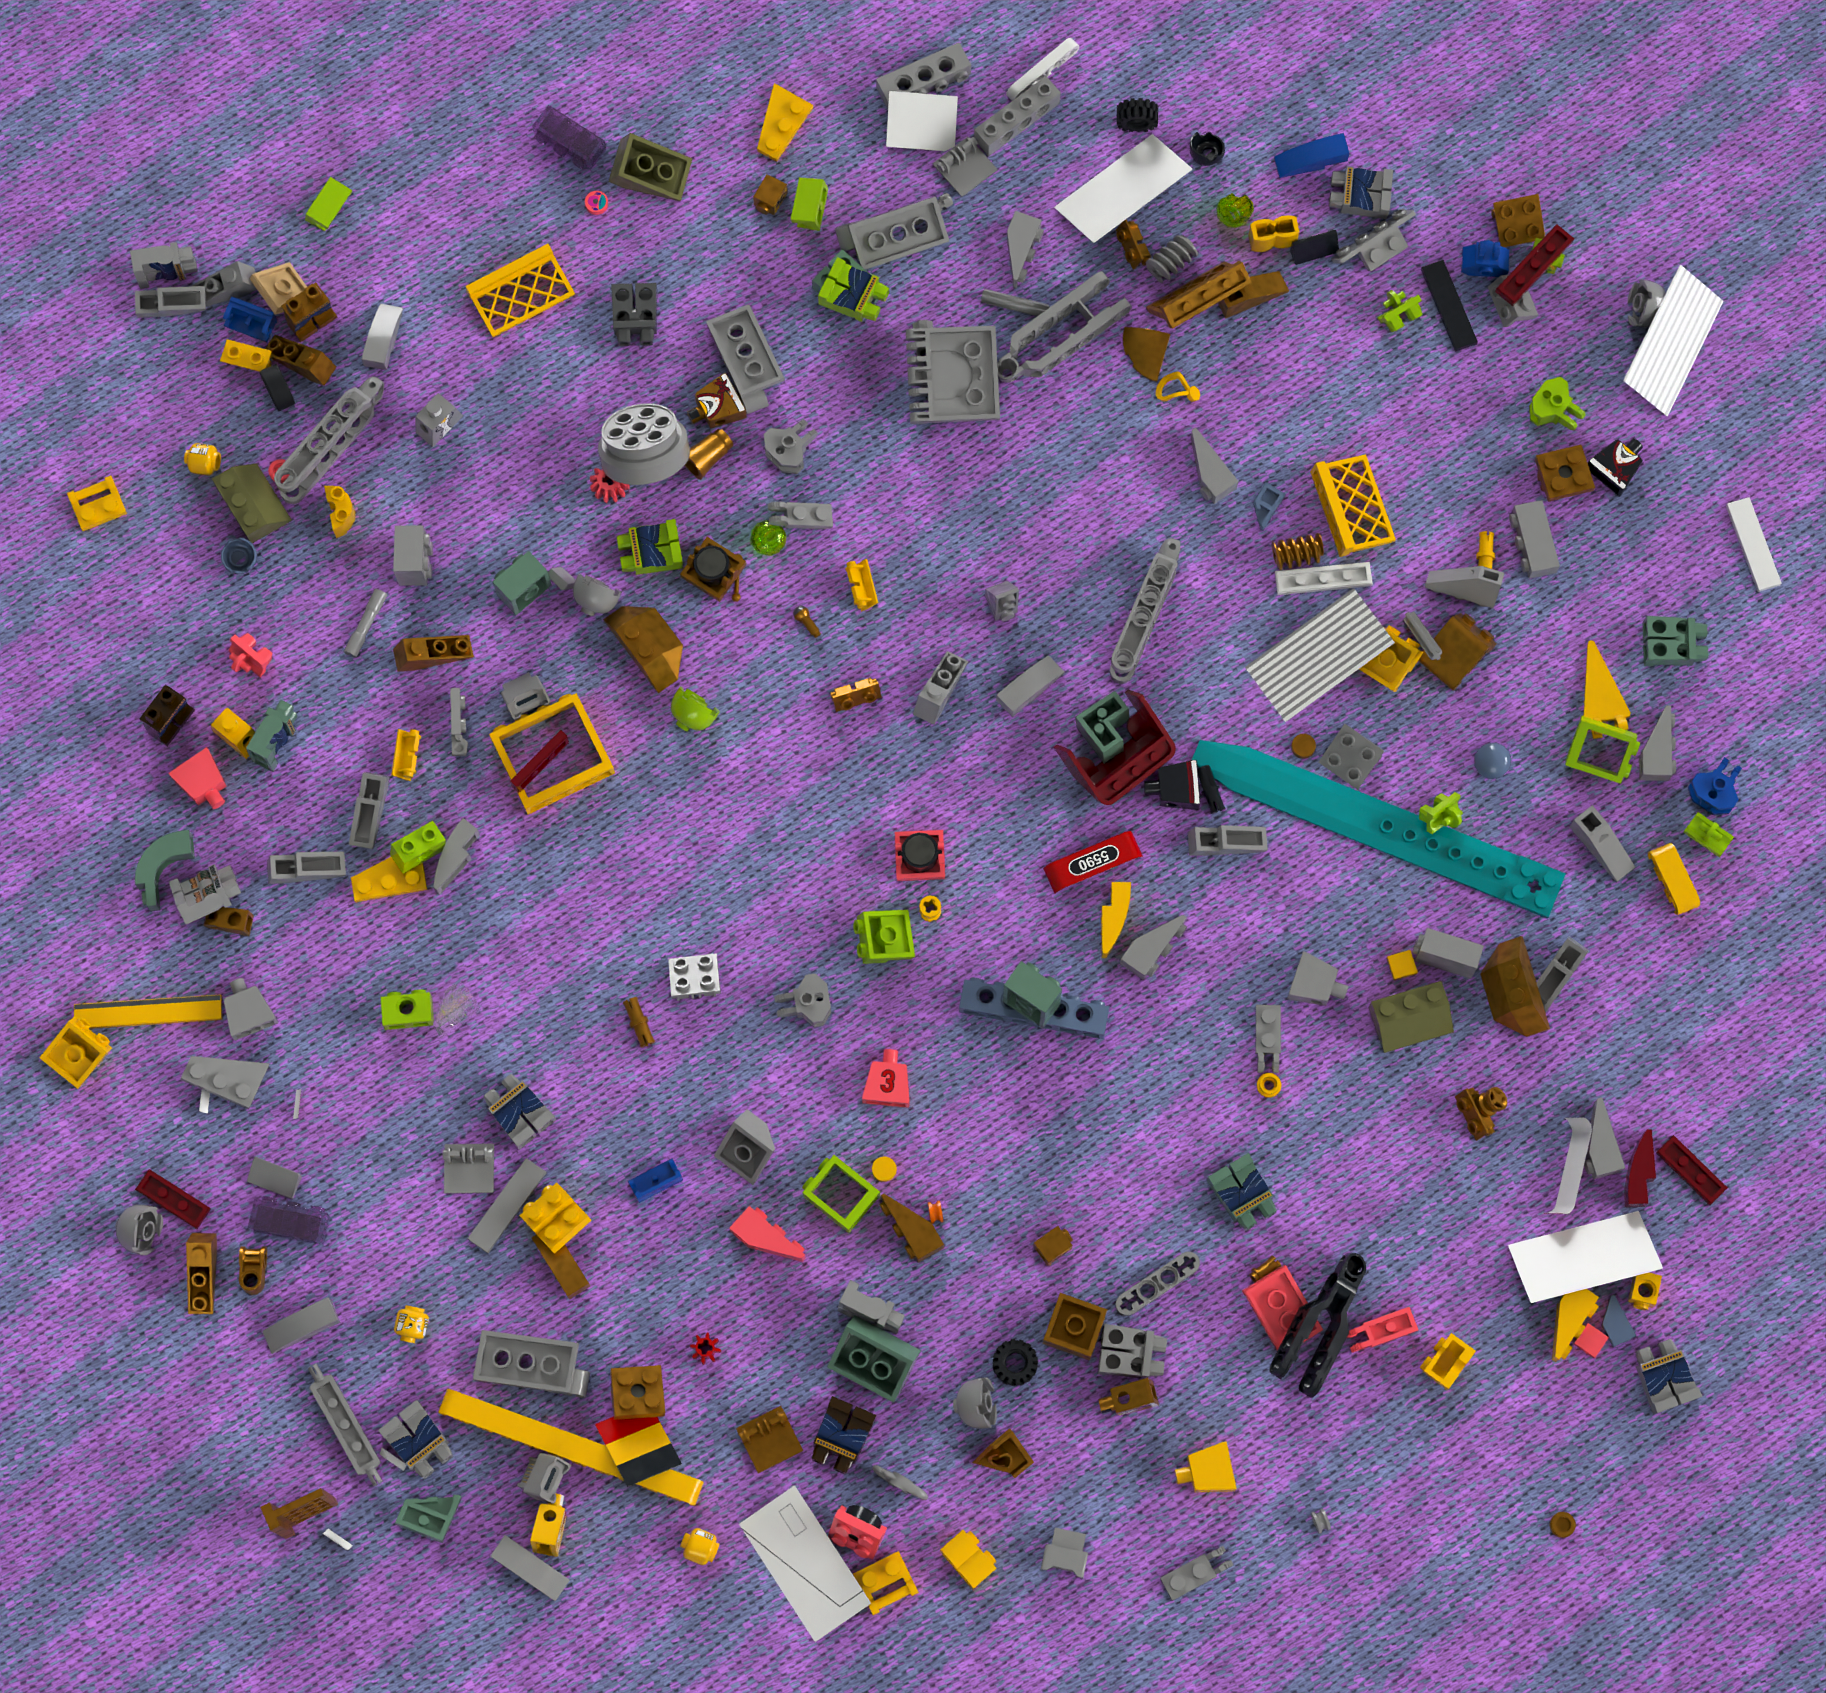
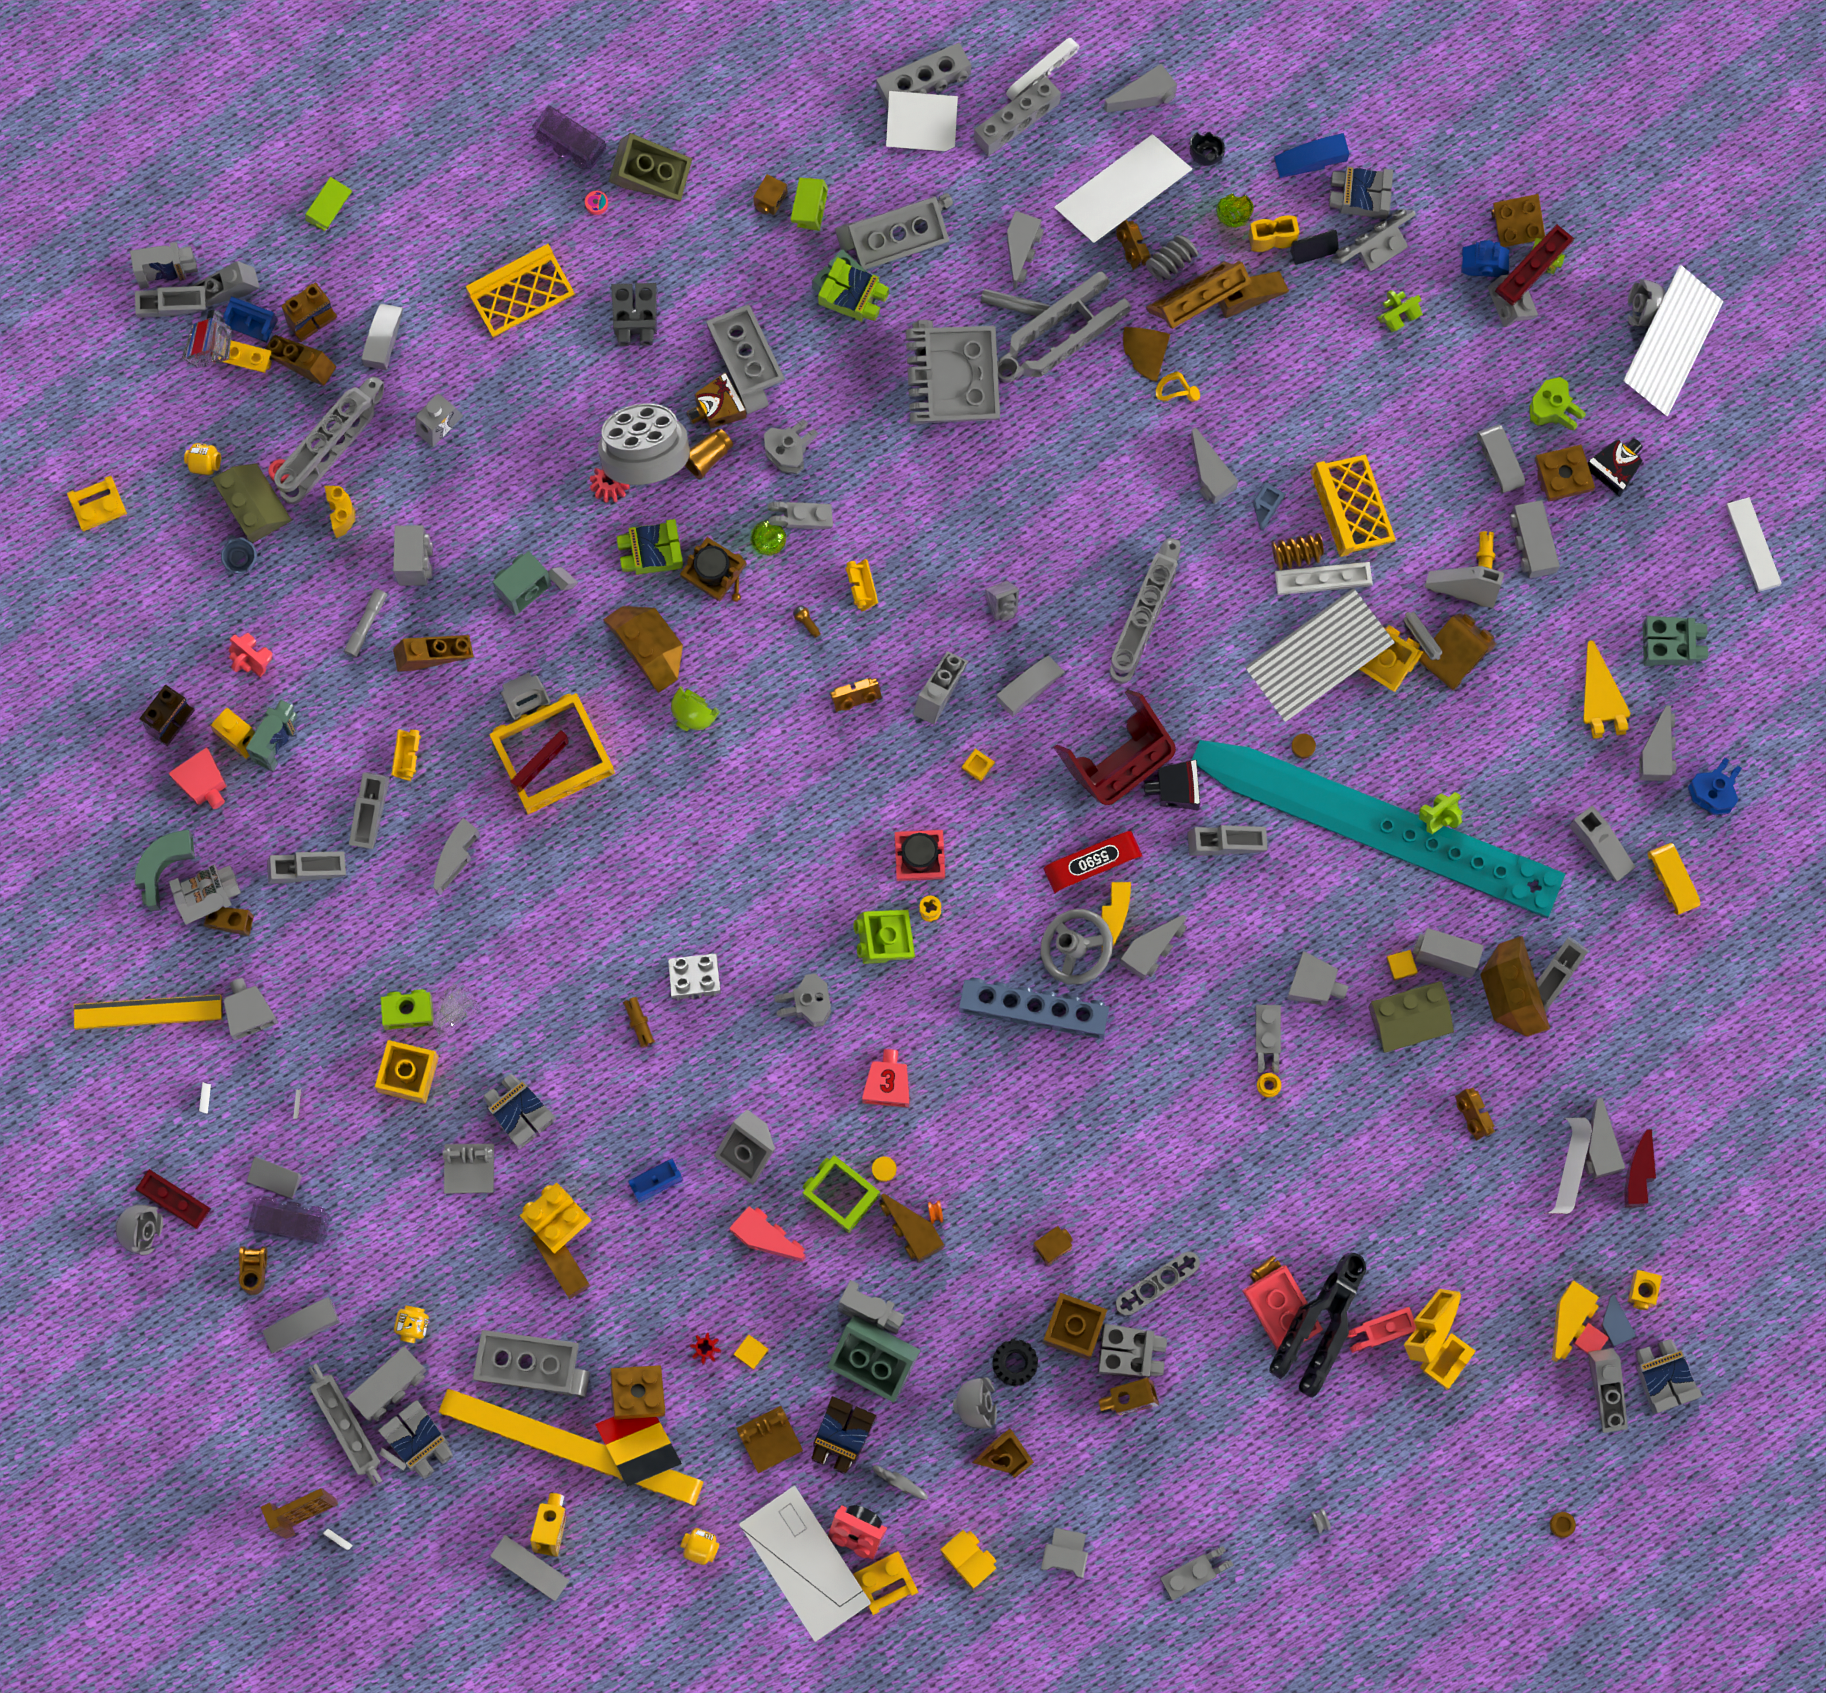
yellow plate [39,1017,112,1089] -> none
light grey wing [180,1056,270,1110] -> none
pearl gold slope [186,1233,217,1314] -> none
tan tile [250,262,307,315] -> none
black tyre [260,364,295,411] -> none
yellow wing [351,857,427,903] -> none
lime brick [390,821,446,874] -> none
sand green wing [395,1495,462,1543] -> none
light grey hinge [450,688,468,756] -> none
light grey tile [467,1158,547,1253] -> none
light grey piece [517,1453,571,1504] -> none
light grey cylinder [573,573,622,616] -> none
yellow wing [757,83,813,162] -> none
light grey hinge [932,137,998,197] -> none
sand green brick [1003,961,1062,1028] -> none
sand green brick [1075,691,1129,764] -> none
black tyre [1117,98,1158,132] -> none
yellow torso [1174,1441,1237,1493] -> none
black axle [1197,765,1226,814] -> none
sand green hips [1207,1153,1277,1231] -> none
light grey hinge [1318,724,1384,790] -> none
black tile [1421,260,1478,352] -> none
sand blue hair [1474,742,1511,779] -> none
pearl gold wheel [1476,1087,1508,1117] -> none
white sticker [1508,1211,1663,1303] -> none
lime window [1565,715,1640,784] -> none
dark red tile [1656,1135,1728,1206] -> none
lime hips [1683,812,1734,857] -> none
none -> clear torso [182,310,232,368]
none -> light grey brick [347,1346,427,1422]
none -> yellow brick [375,1040,439,1104]
none -> yellow tile [734,1334,769,1370]
none -> yellow tile [961,748,995,782]
none -> light grey piece [1040,909,1113,985]
none -> light grey slope [1104,64,1177,112]
none -> yellow slope [1404,1289,1461,1363]
none -> light grey beam [1477,424,1525,494]
none -> light grey slope [1588,1348,1628,1433]

